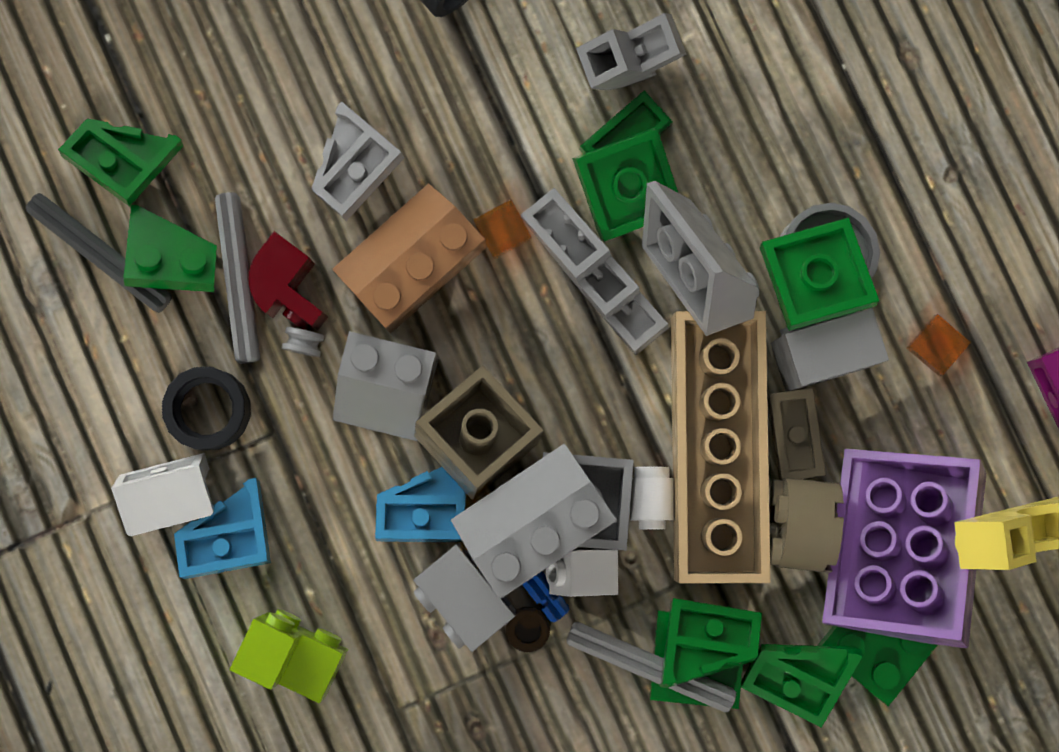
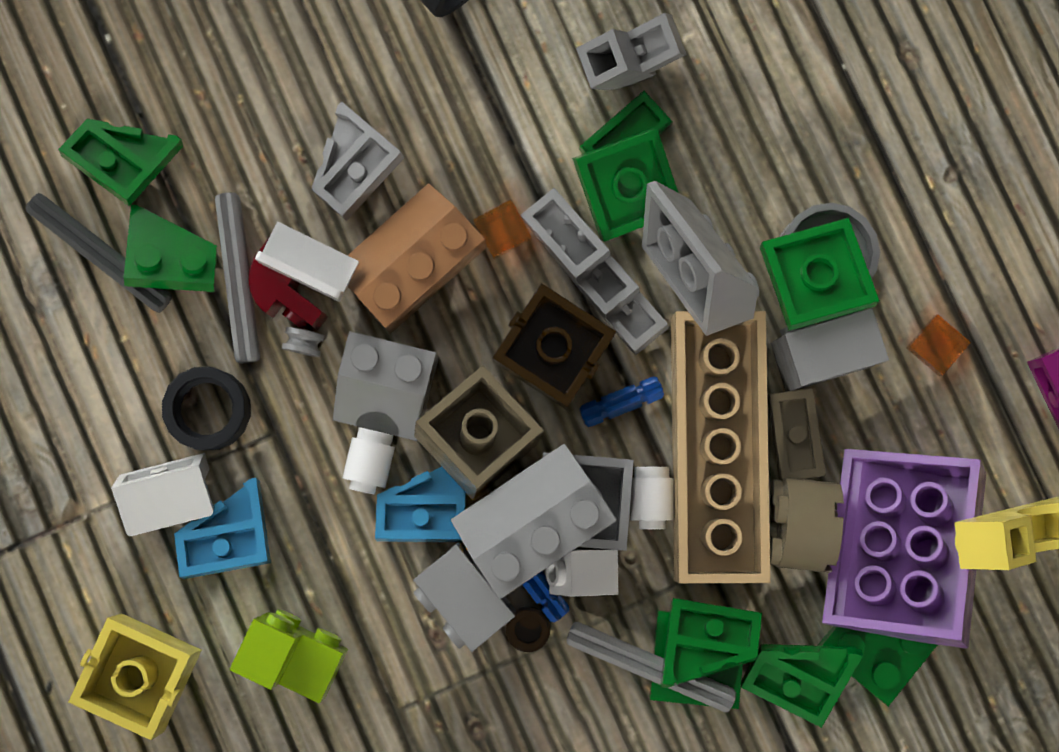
none -> light yellow brick [68,614,202,740]
none -> white panel [255,221,359,302]
none -> white brick [342,427,395,495]
none -> dark brown brick [492,283,616,410]
none -> blue axle [579,376,664,427]

